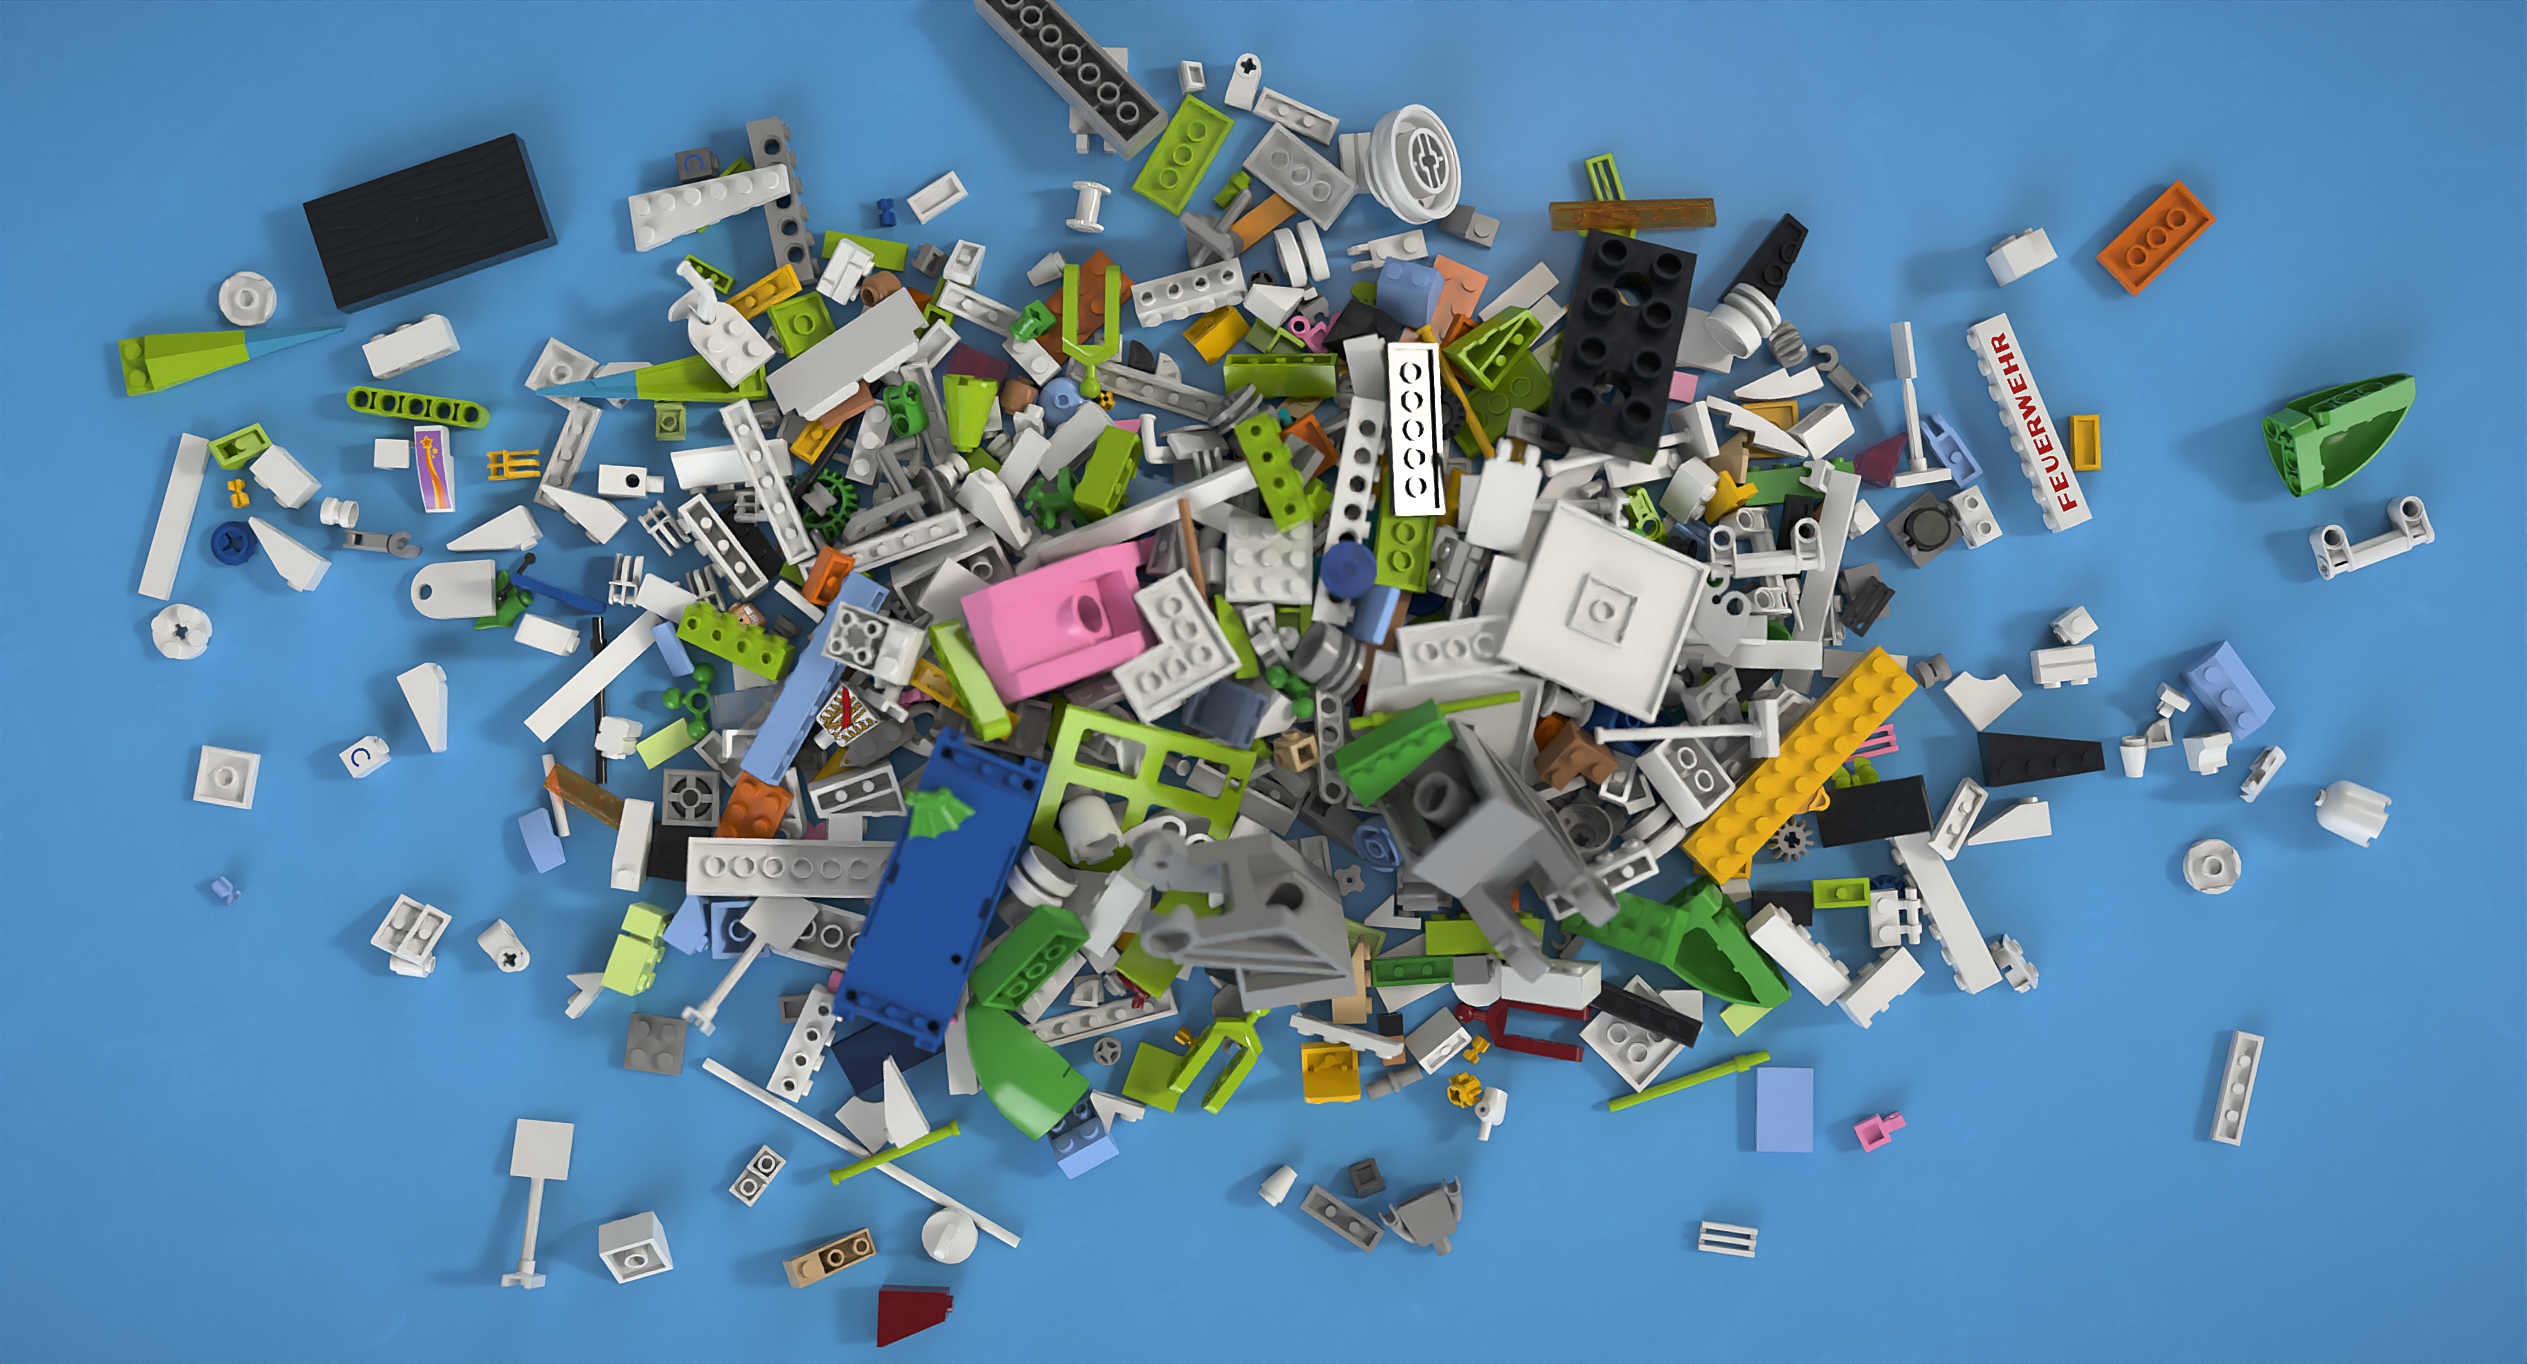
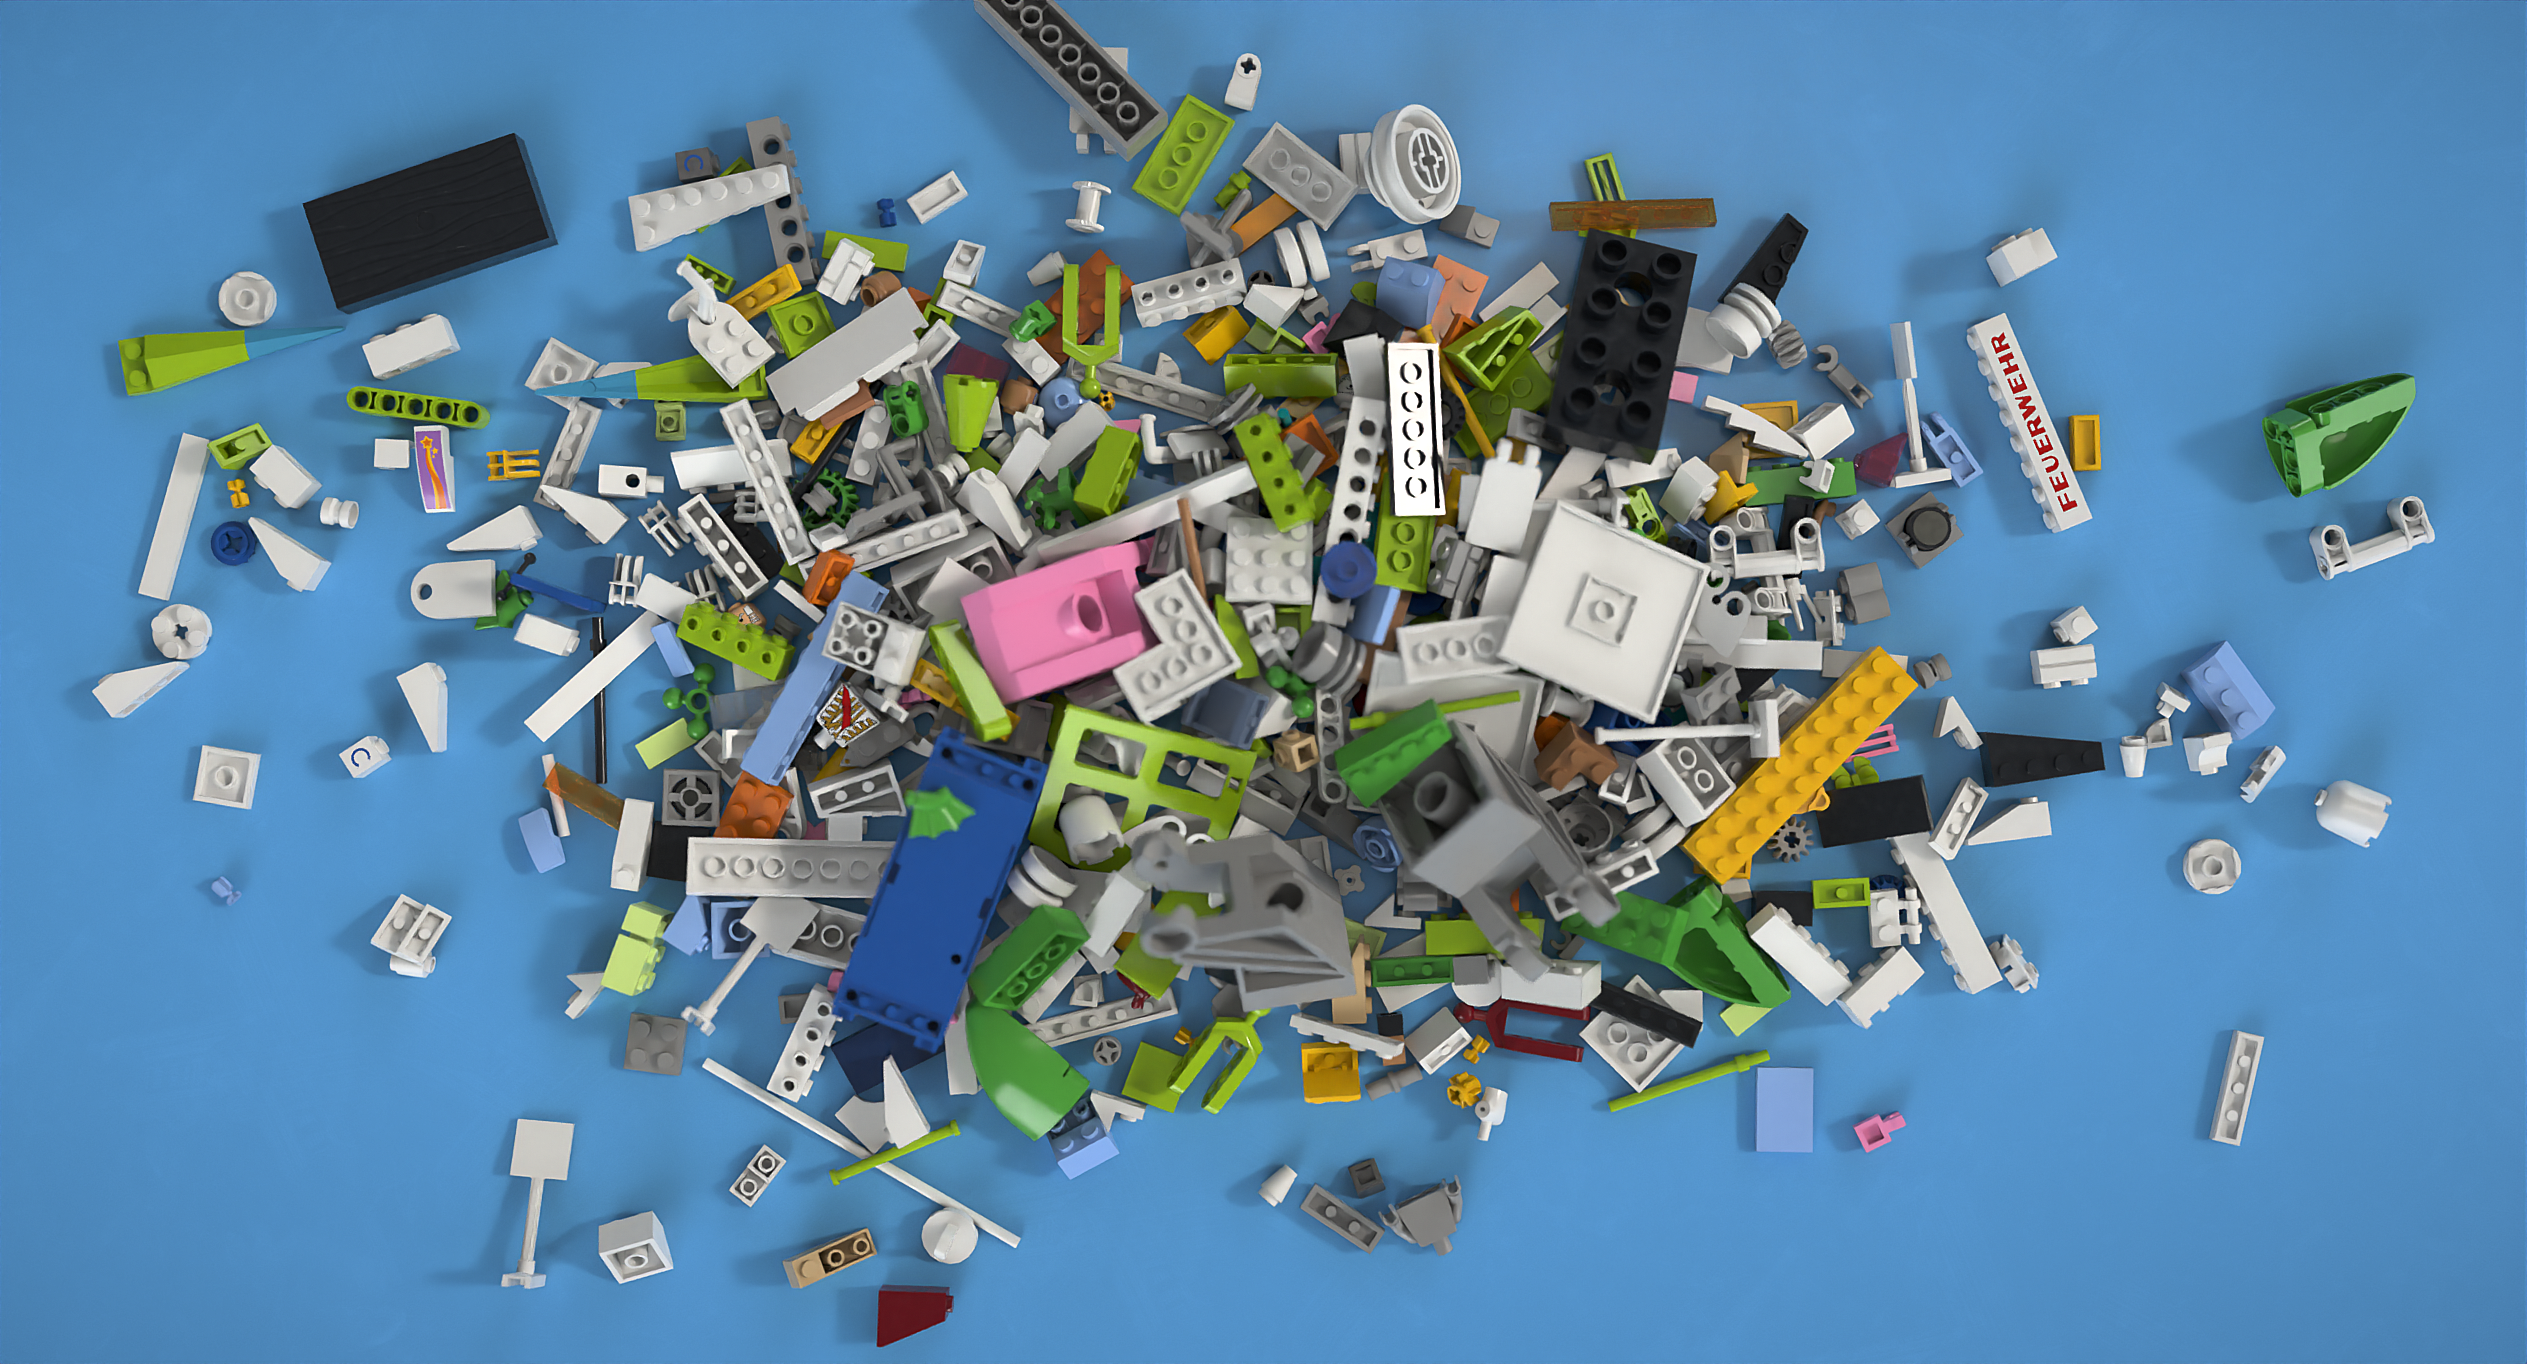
light grey piece [342,529,423,560] -> none
white piece [477,919,530,972] -> none
white brick [594,716,643,759] -> none
light grey tile [910,242,949,281] -> none
white plate [1102,971,1128,997] -> none
black tile [1127,340,1155,373] -> none
white slope [1177,61,1206,95] -> none
white tile [1253,87,1340,147] -> none
bright pink pin [1288,316,1310,339] -> none
white tile [1543,401,1720,477] -> none
white tile [1697,1220,1758,1258] -> none
white slope [1729,366,1824,403] -> none
white tile [1780,469,1861,694] -> none
black tile [1838,575,1895,638] -> none
white tile [1942,671,2022,731] -> none
white brick [1943,485,2003,550] -> none
orange plate [2095,179,2217,297] -> none
none -> white slope [92,661,190,718]
none -> white tile [809,522,848,552]
none -> white slope [1933,696,1983,749]

